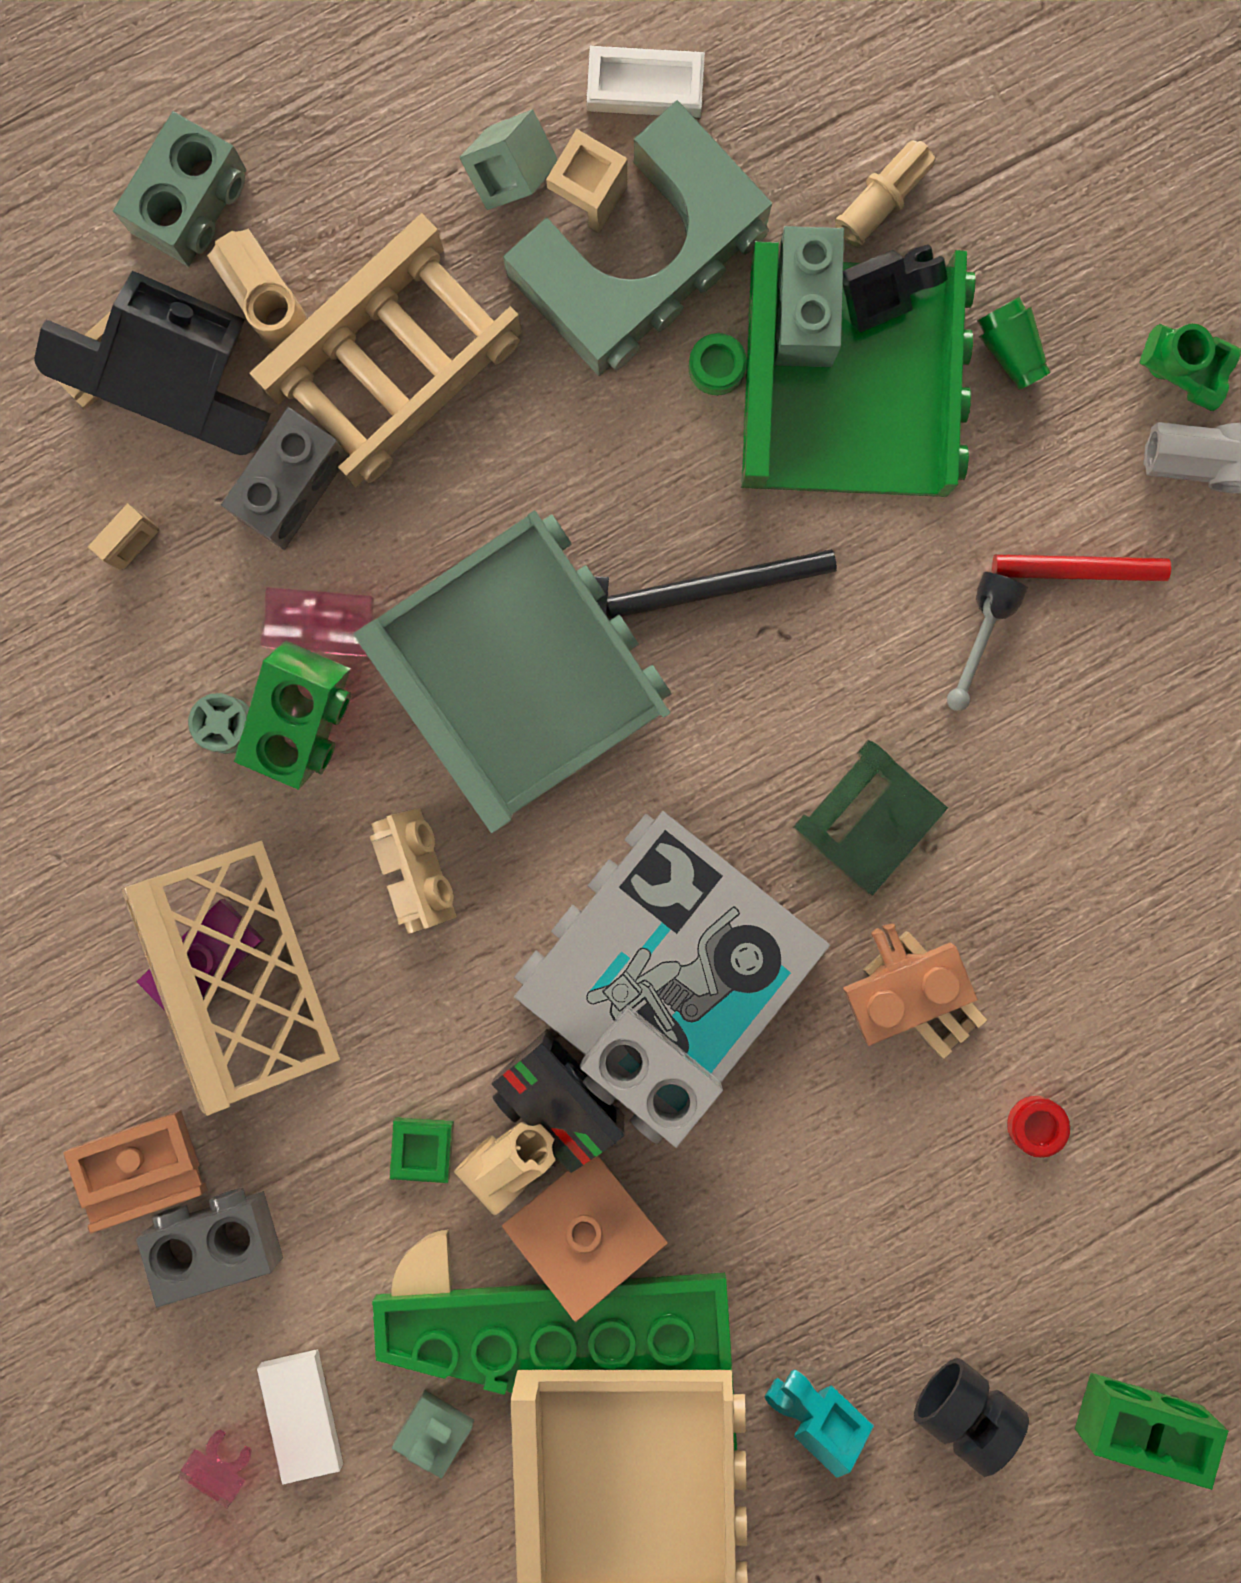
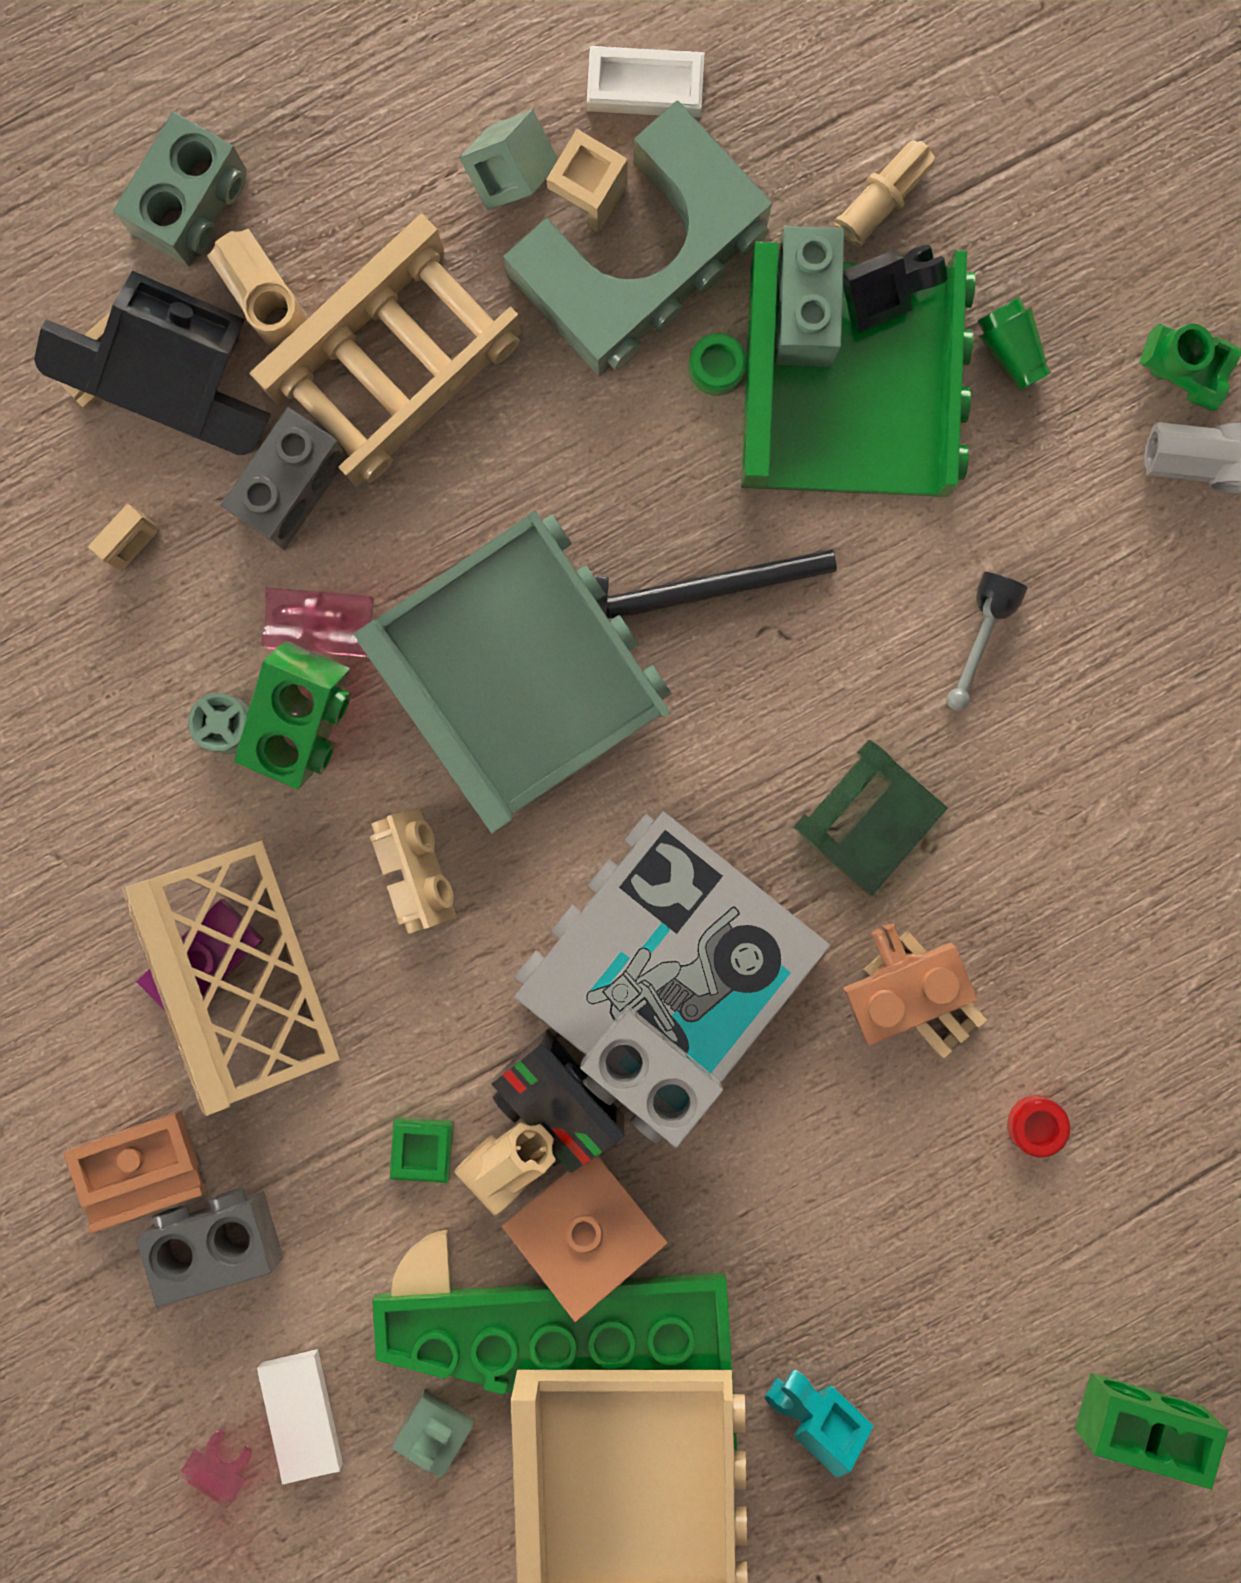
black wheel [914,1358,1029,1477] -> none
red bar [992,554,1171,581] -> none

